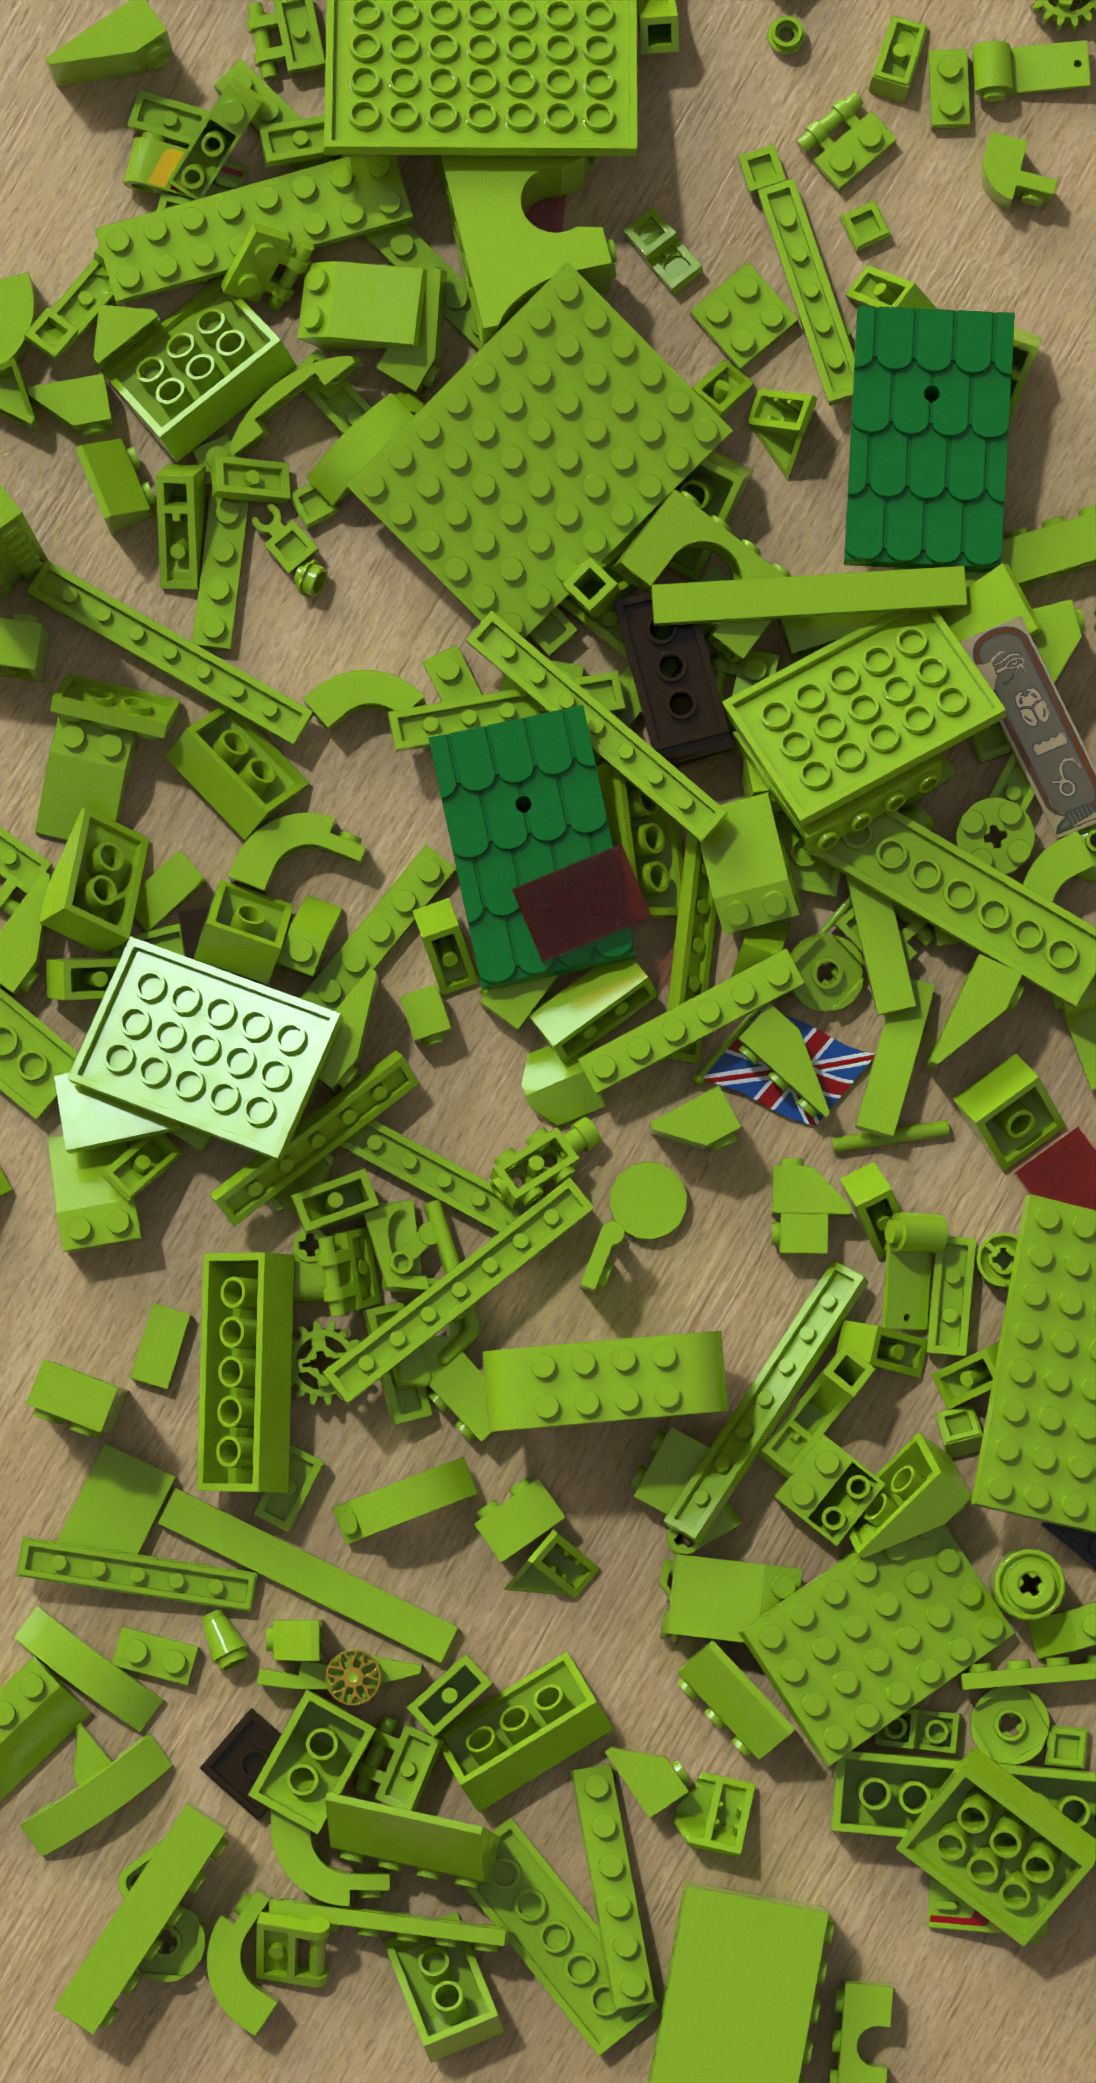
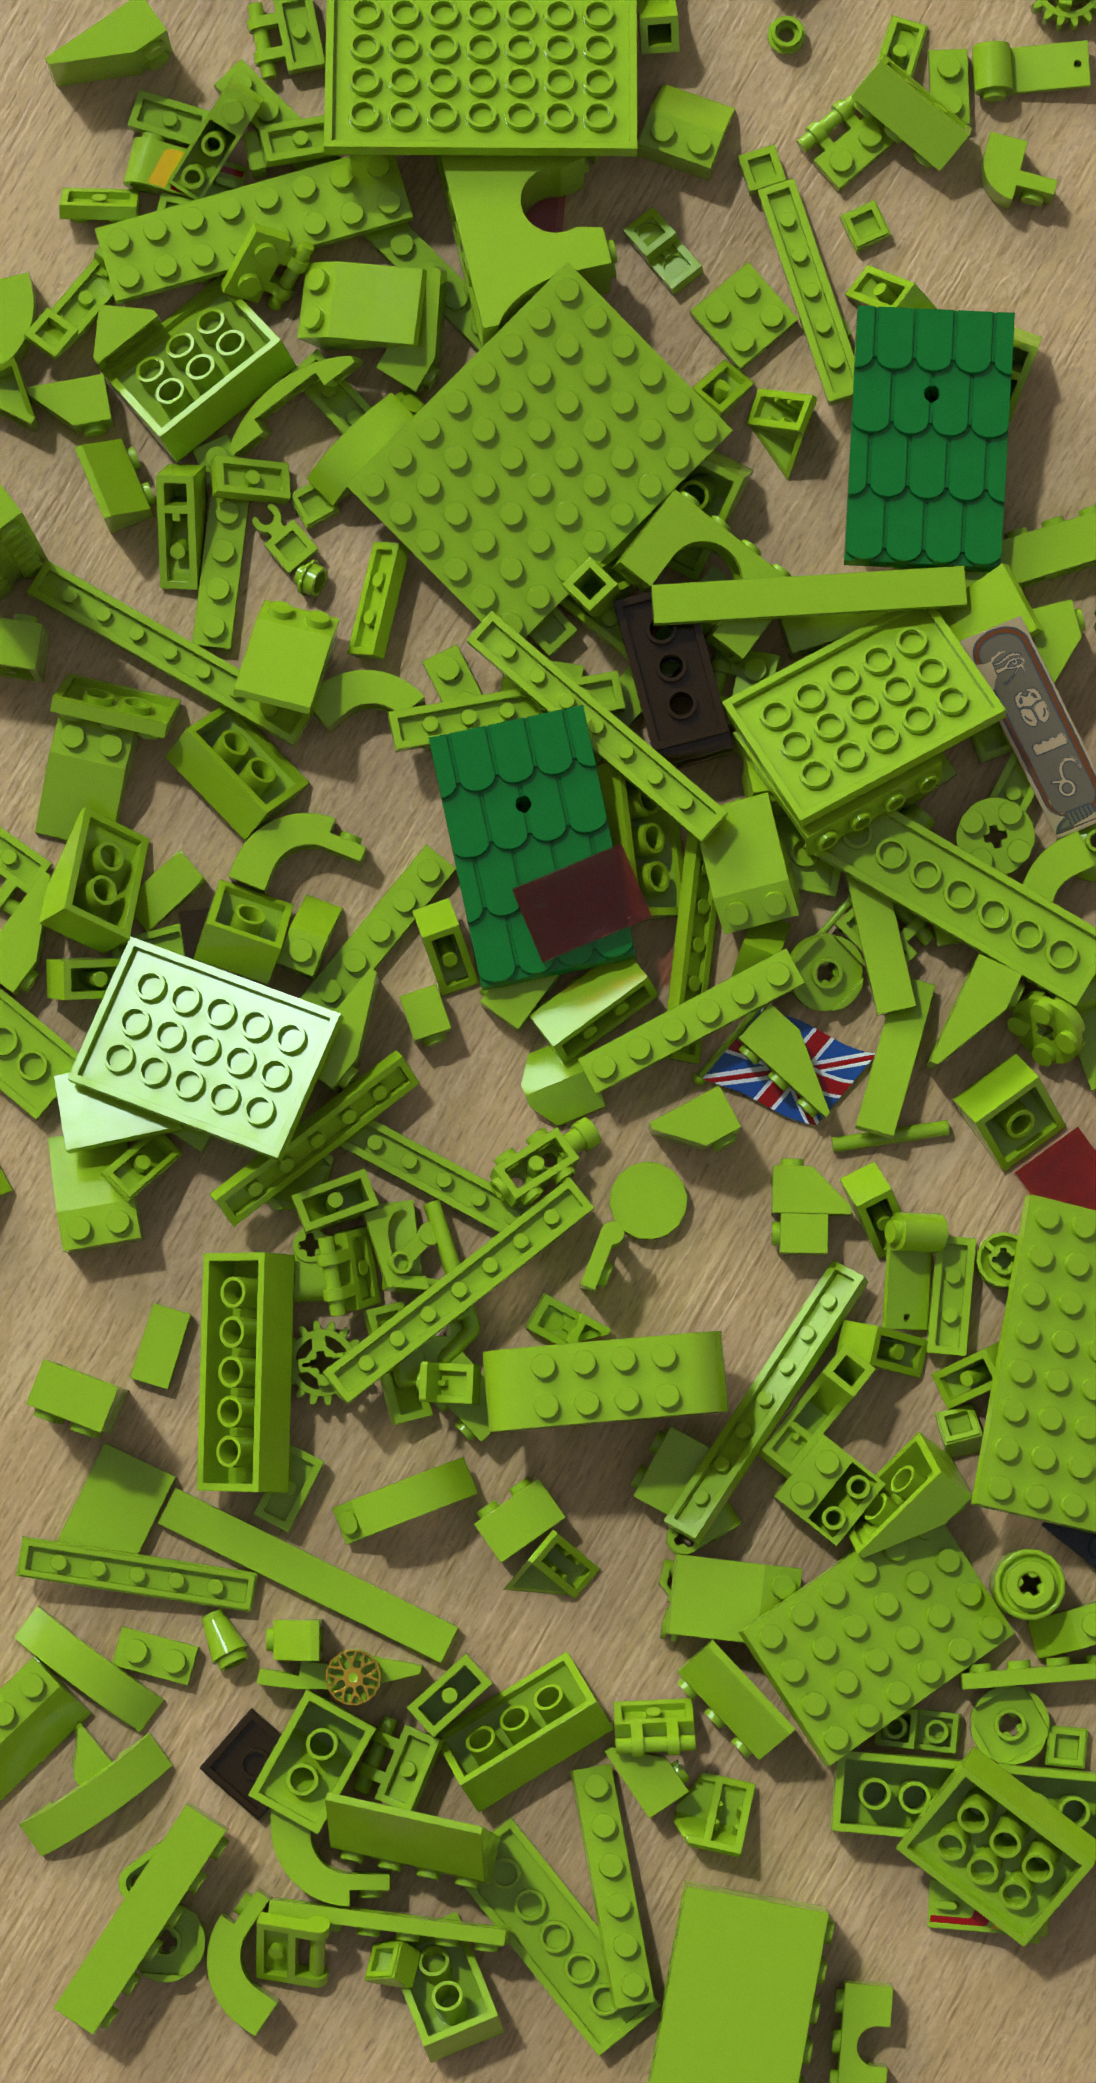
none -> lime plate [59,187,140,223]
none -> lime slope [233,600,340,714]
none -> lime tile [242,130,268,180]
none -> lime plate [347,542,410,659]
none -> lime slope [364,1941,420,1988]
none -> lime bracket [416,1361,481,1405]
none -> lime slope [524,1293,611,1344]
none -> lime plate [613,1698,696,1757]
none -> lime slope [637,83,735,181]
none -> lime brick [851,54,972,171]
none -> lime plate [1007,990,1086,1067]

